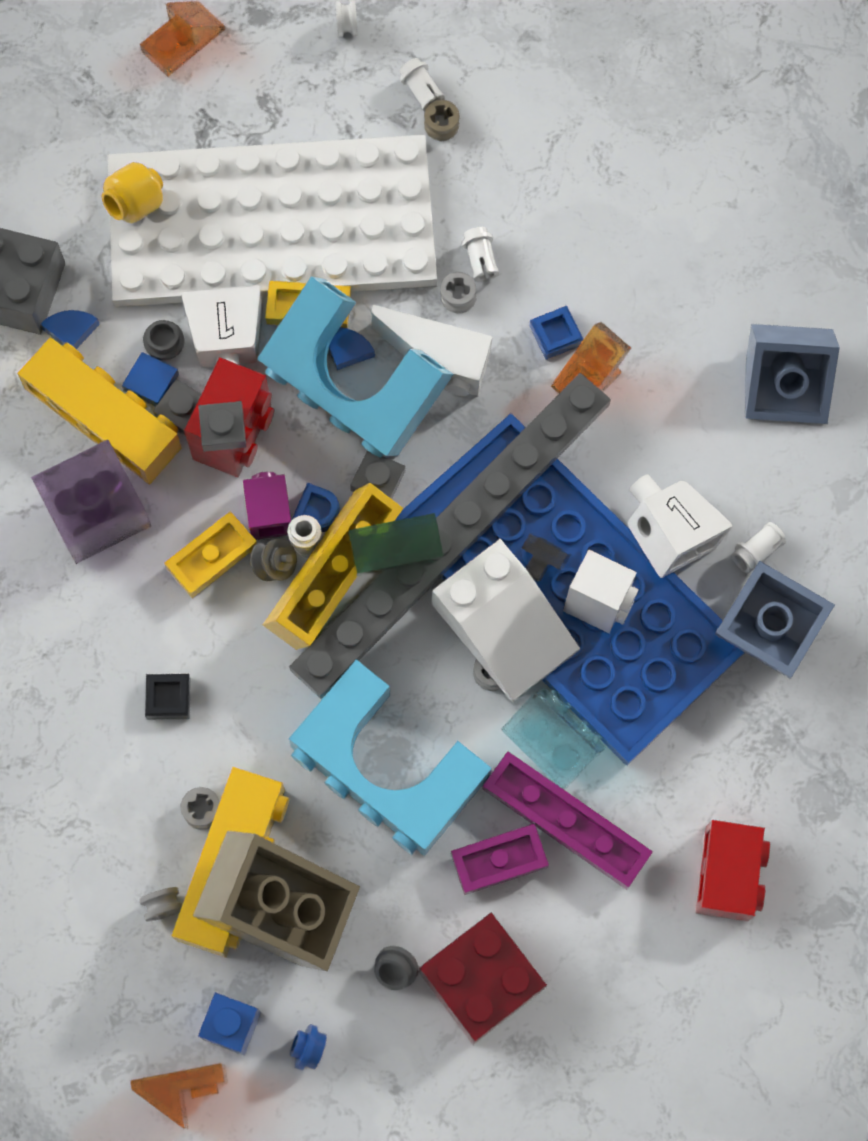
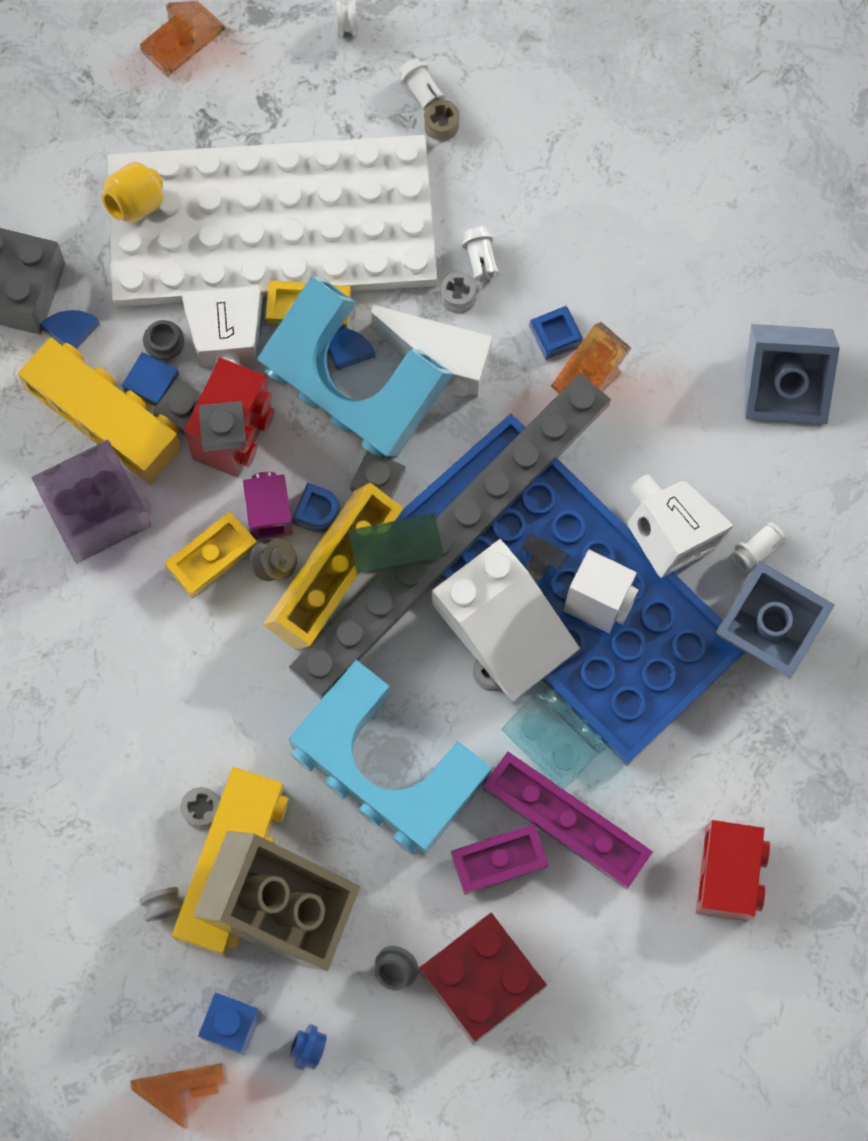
black tile [145,674,191,720] -> none
white pin [287,515,321,557] -> none

